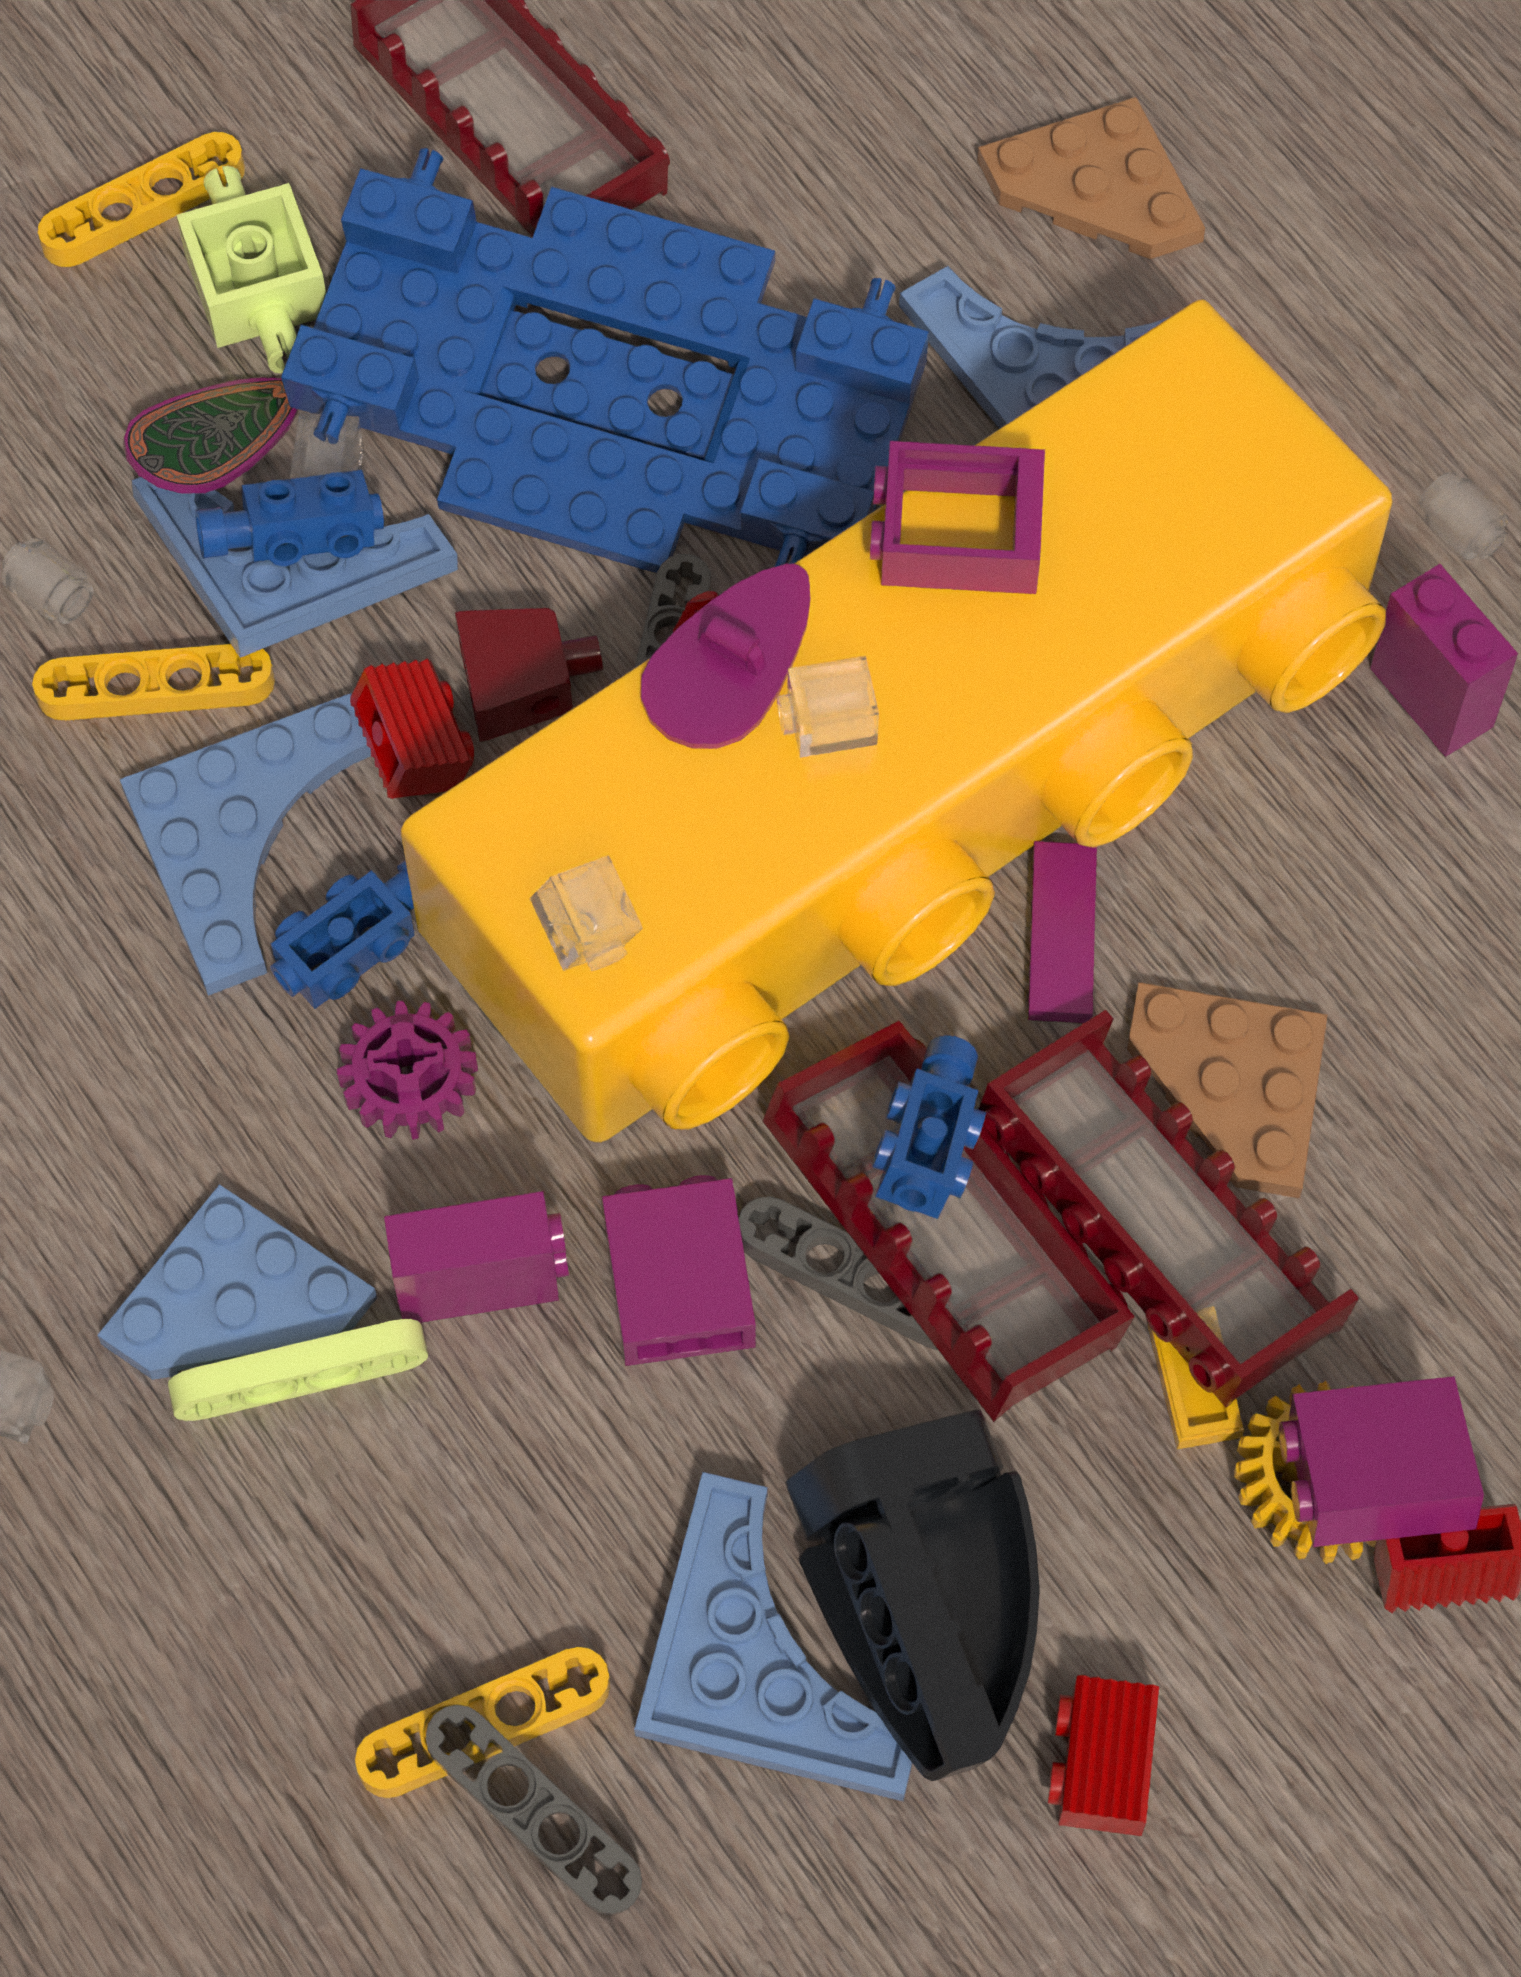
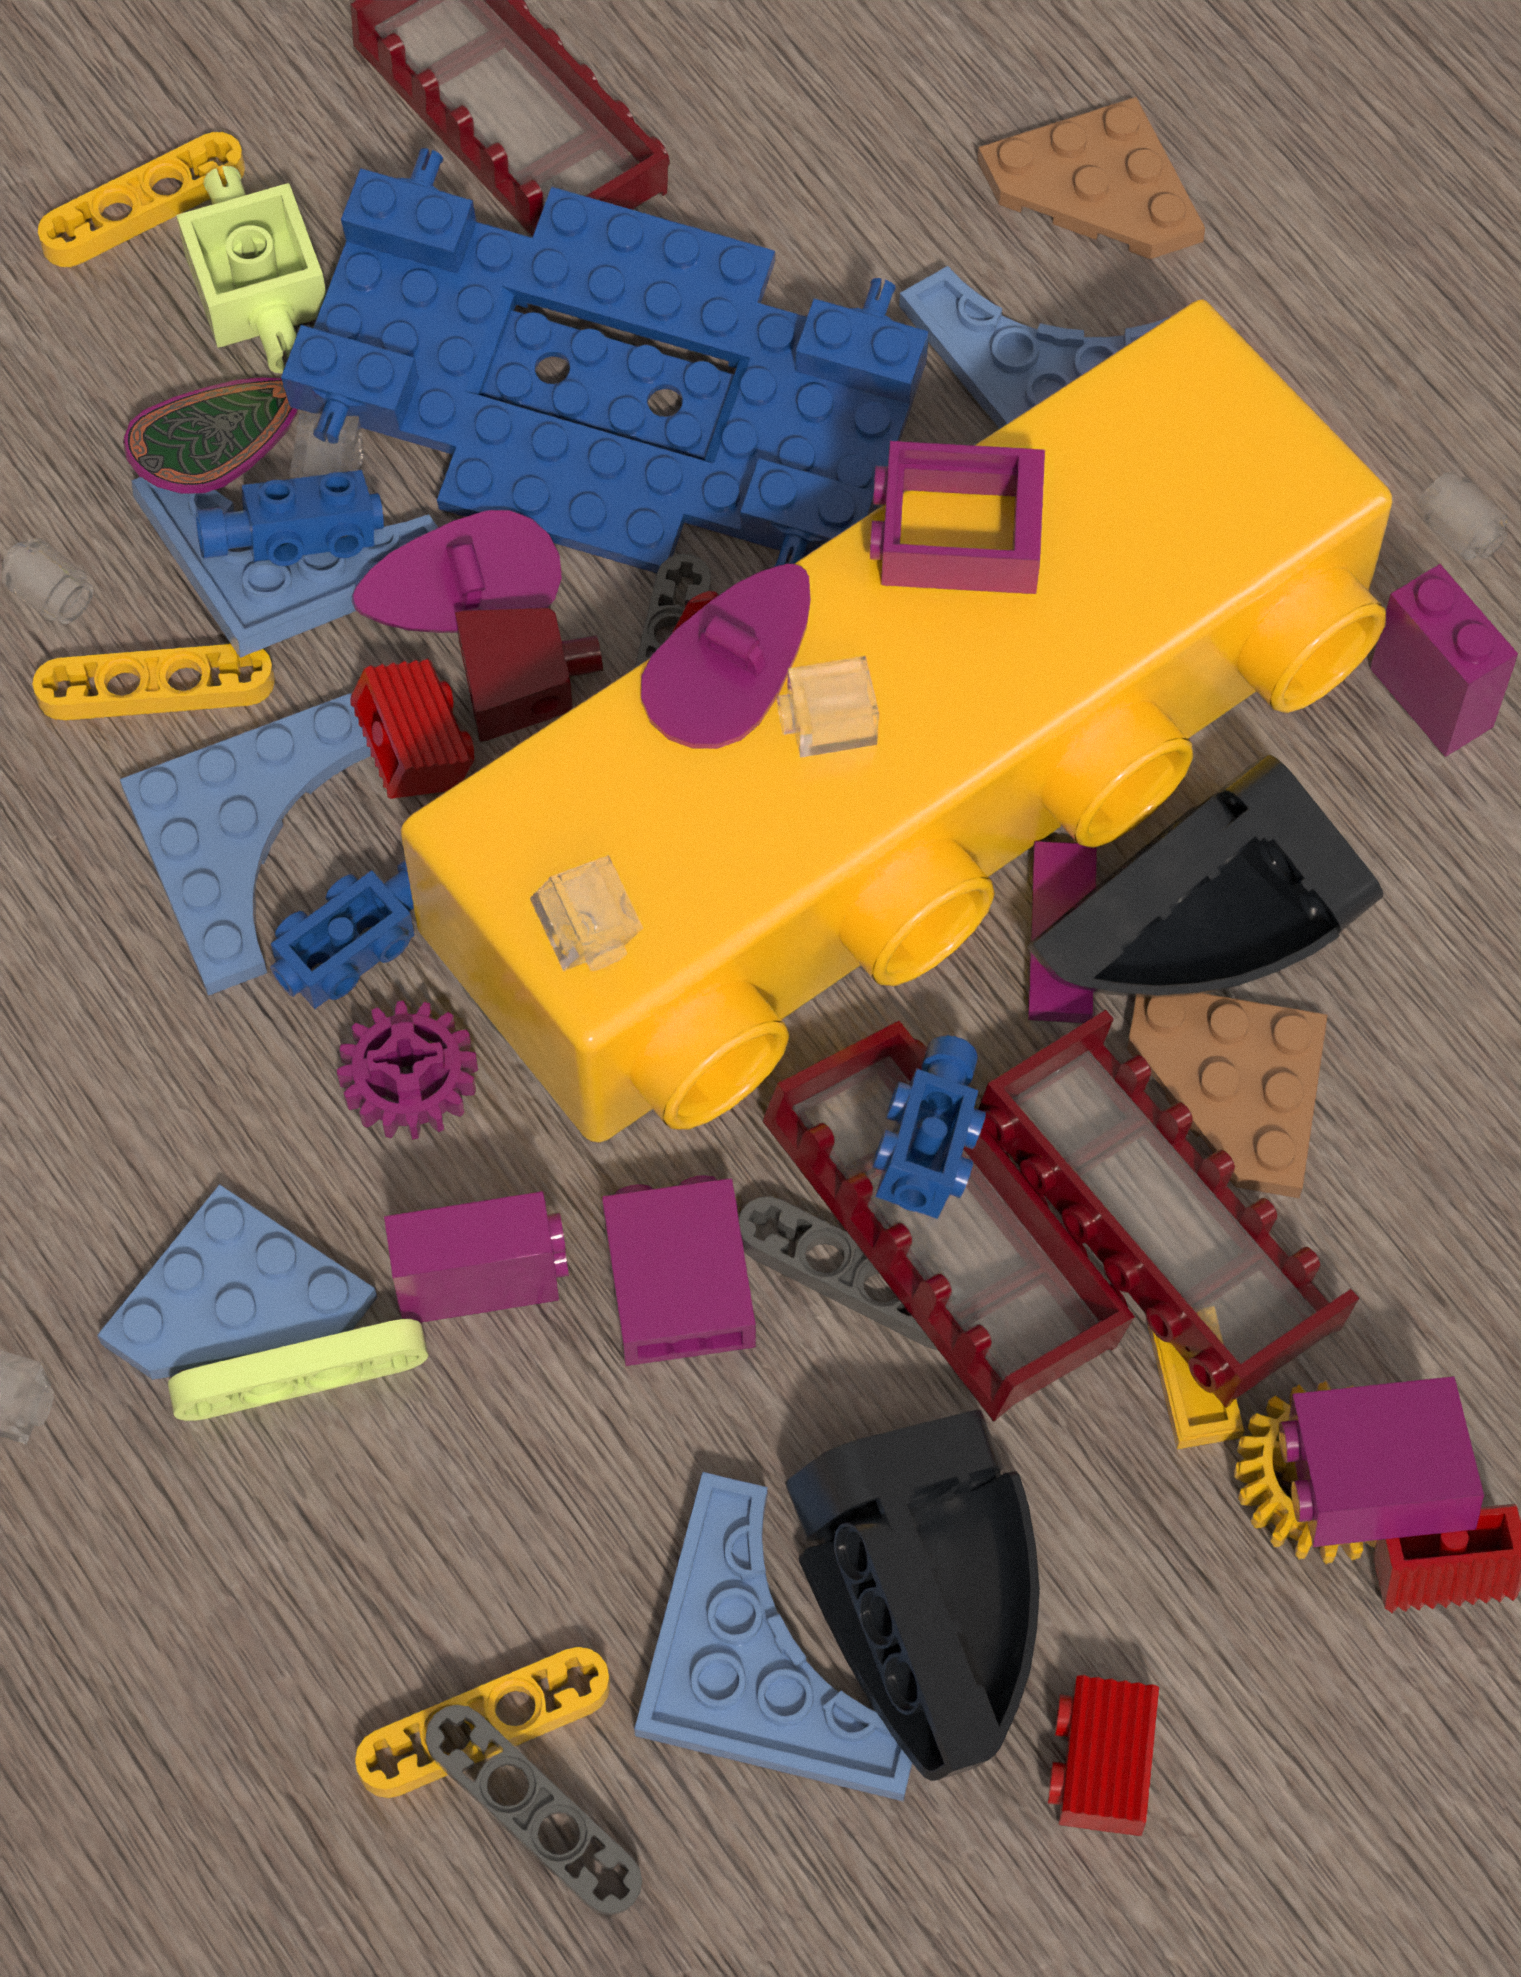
none -> magenta shield [352,510,562,633]
none -> black panel [1027,755,1384,998]

